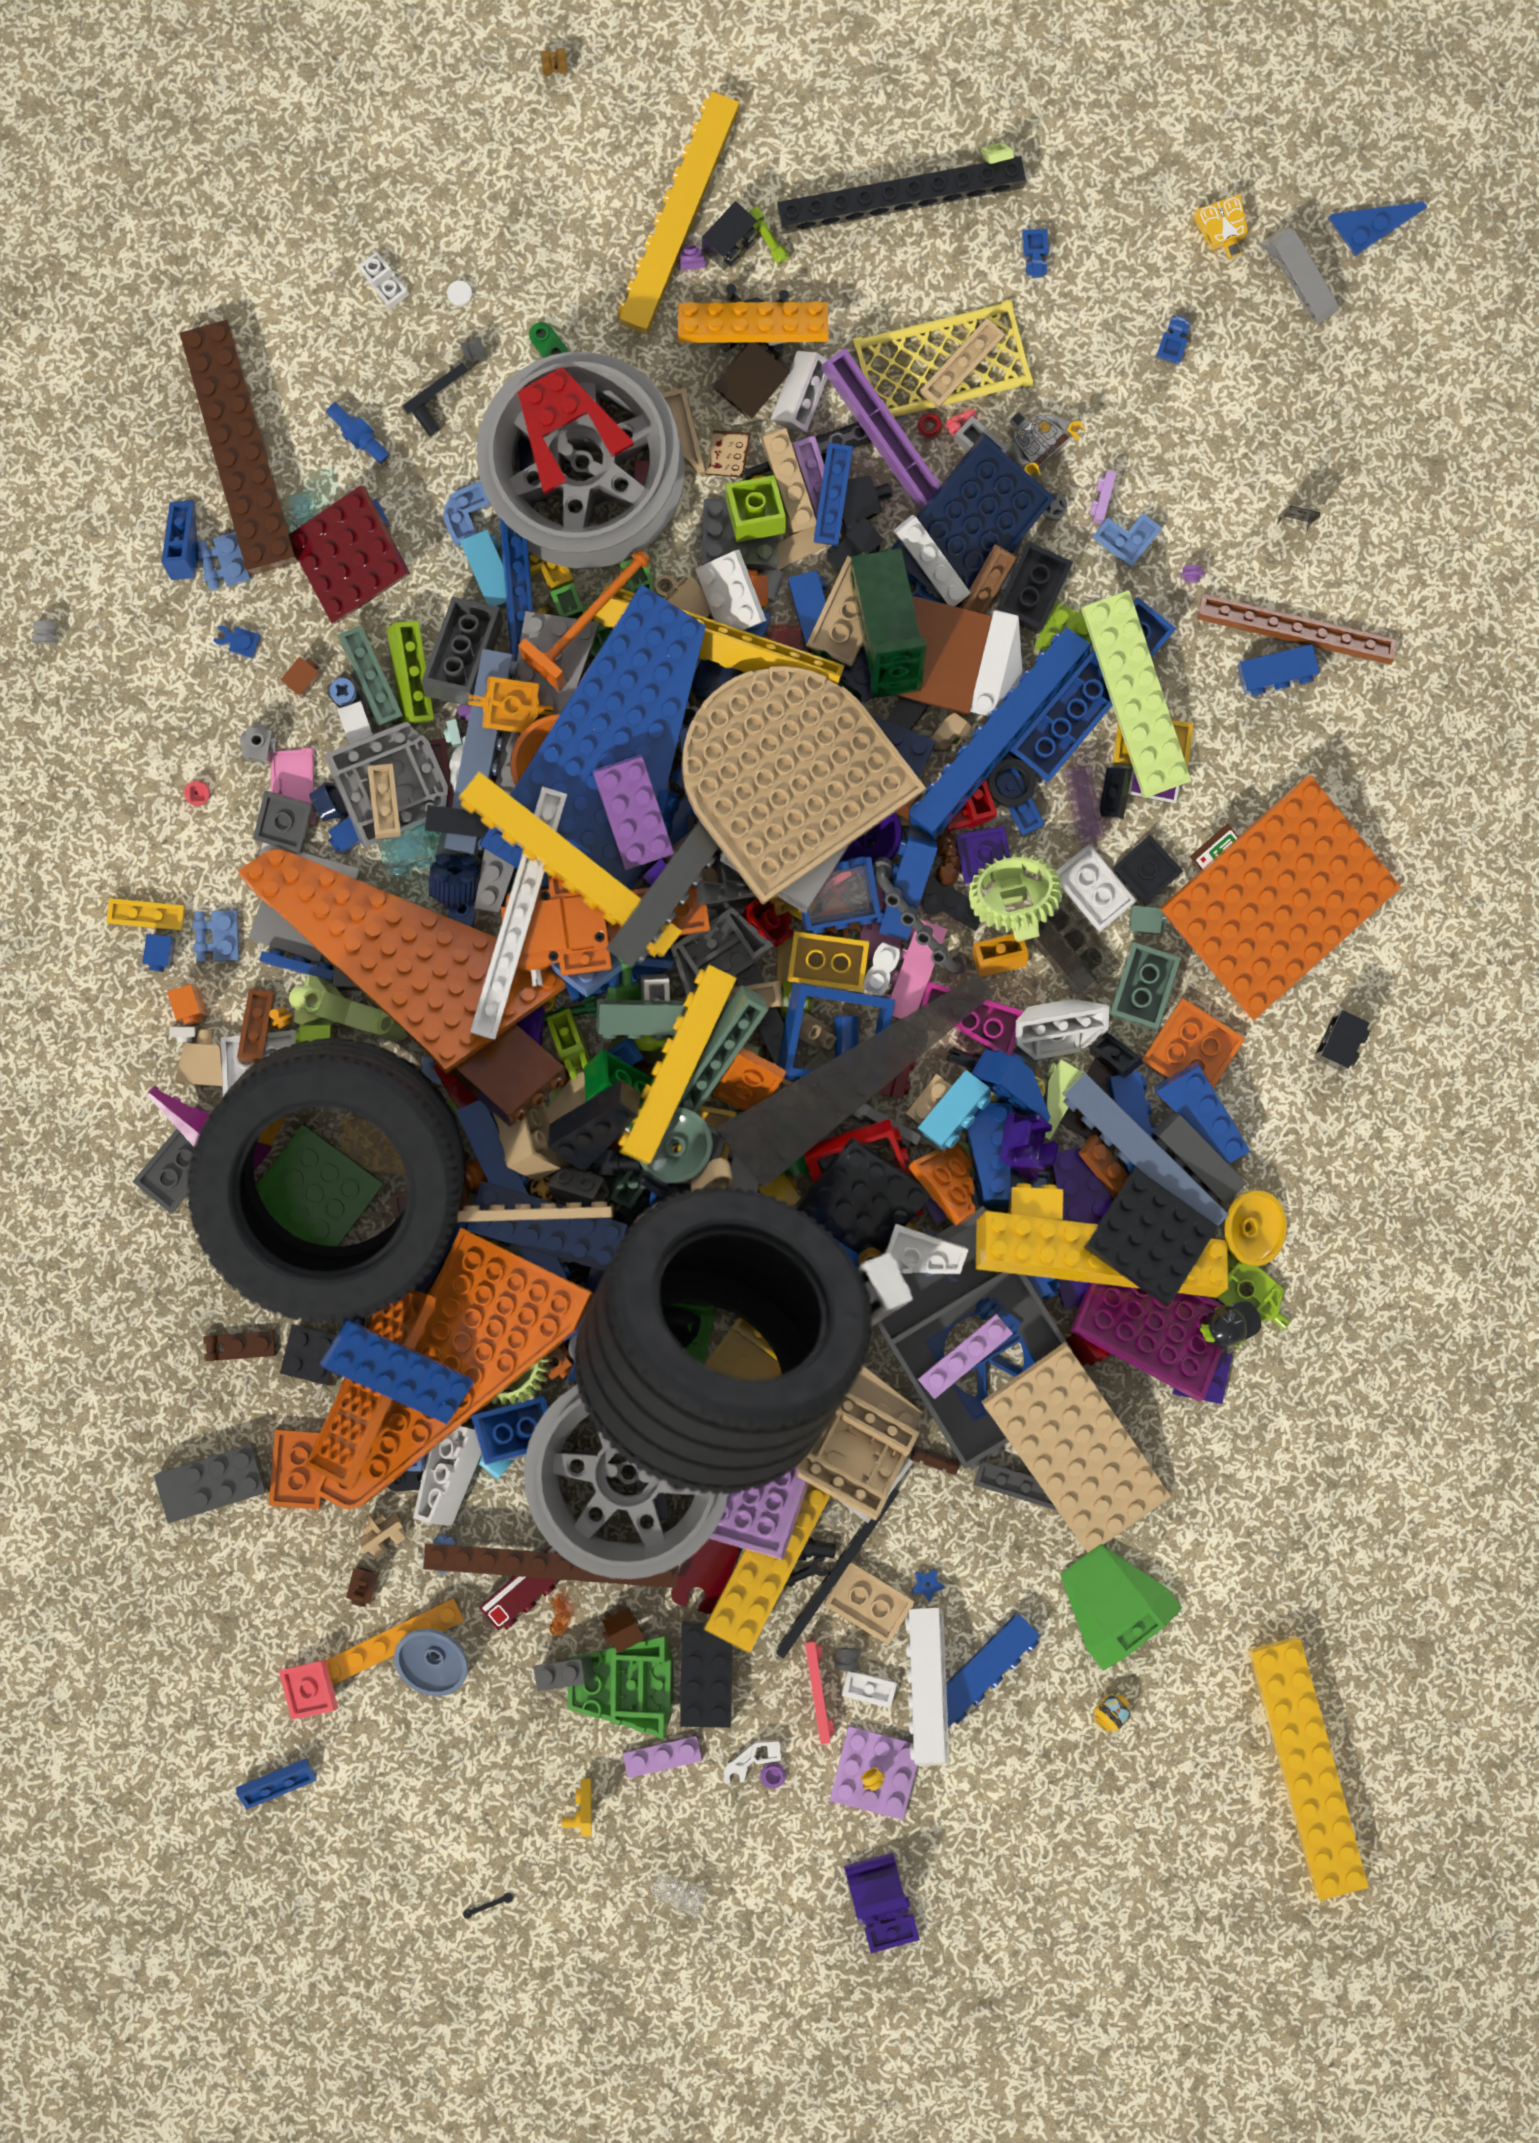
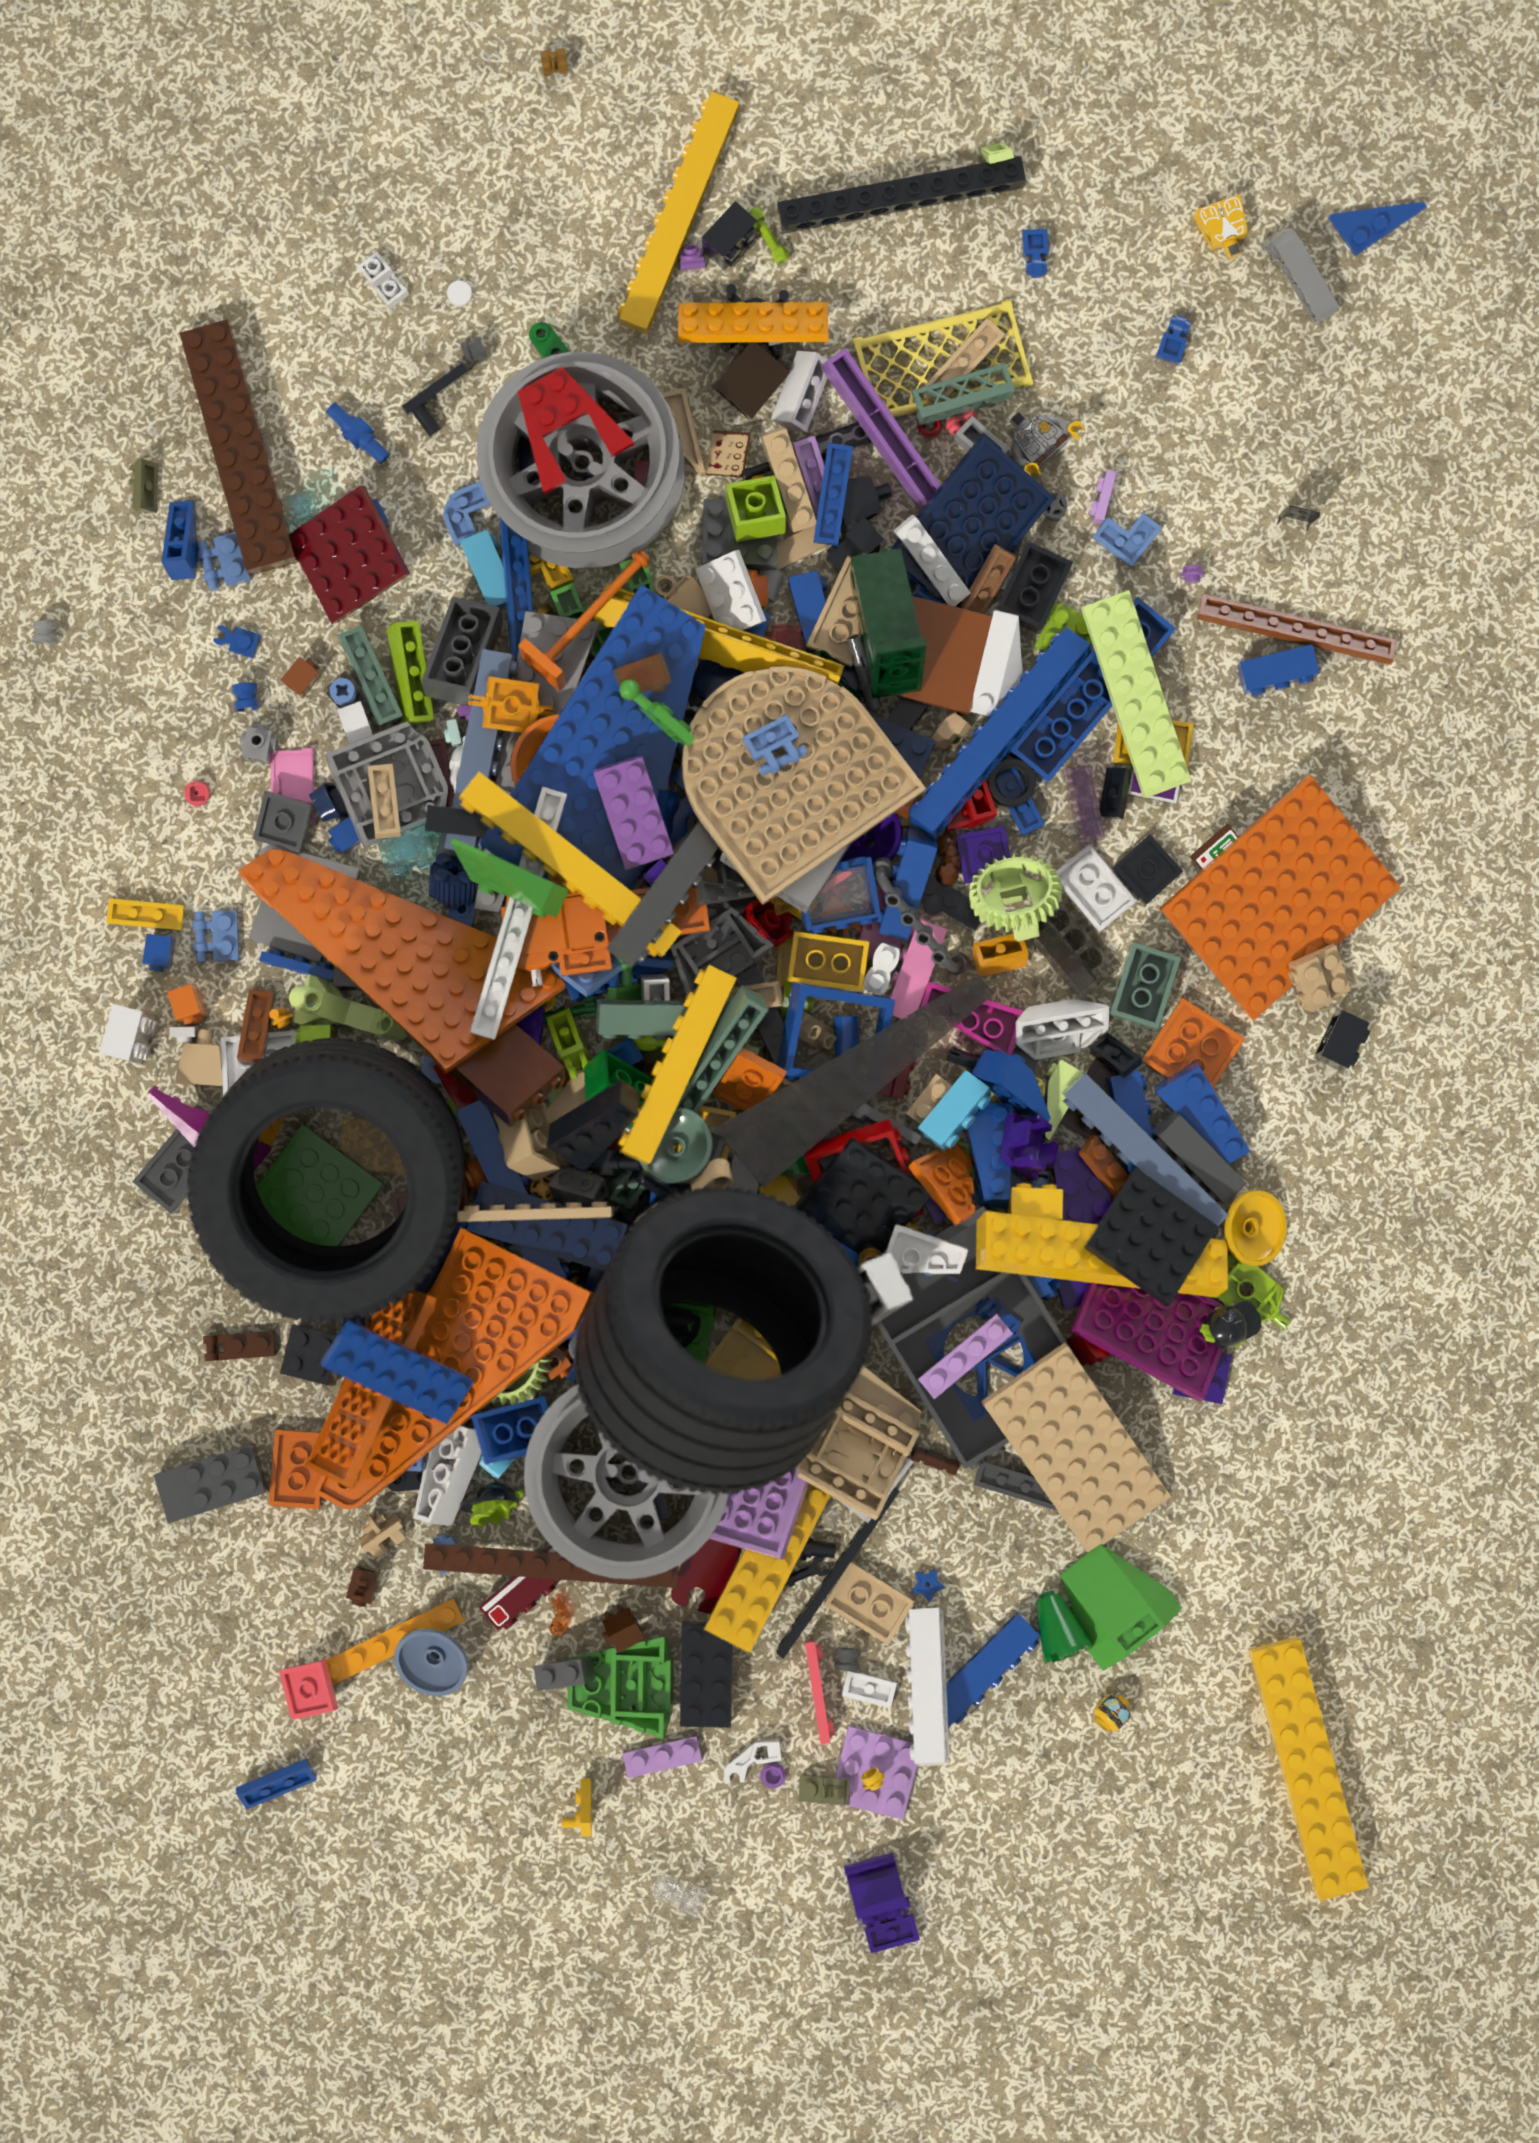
black hinge [463,1893,513,1919] -> none
sand green brick [1128,906,1166,935] -> none
none -> white brick [99,1004,157,1065]
none -> olive plate [129,459,158,513]
none -> blue wheel [232,682,260,712]
none -> bright green wedge [451,838,569,918]
none -> hair [460,1482,524,1528]
none -> clear orange brick [611,652,672,702]
none -> bright green plate [619,679,695,746]
none -> medium blue plate [742,715,807,776]
none -> olive plate [799,1775,850,1805]
none -> dark grey pin [846,634,882,710]
none -> sand green fence [911,363,1015,426]
none -> green cone [1036,1590,1093,1664]
none -> tan plate [1288,944,1351,1012]

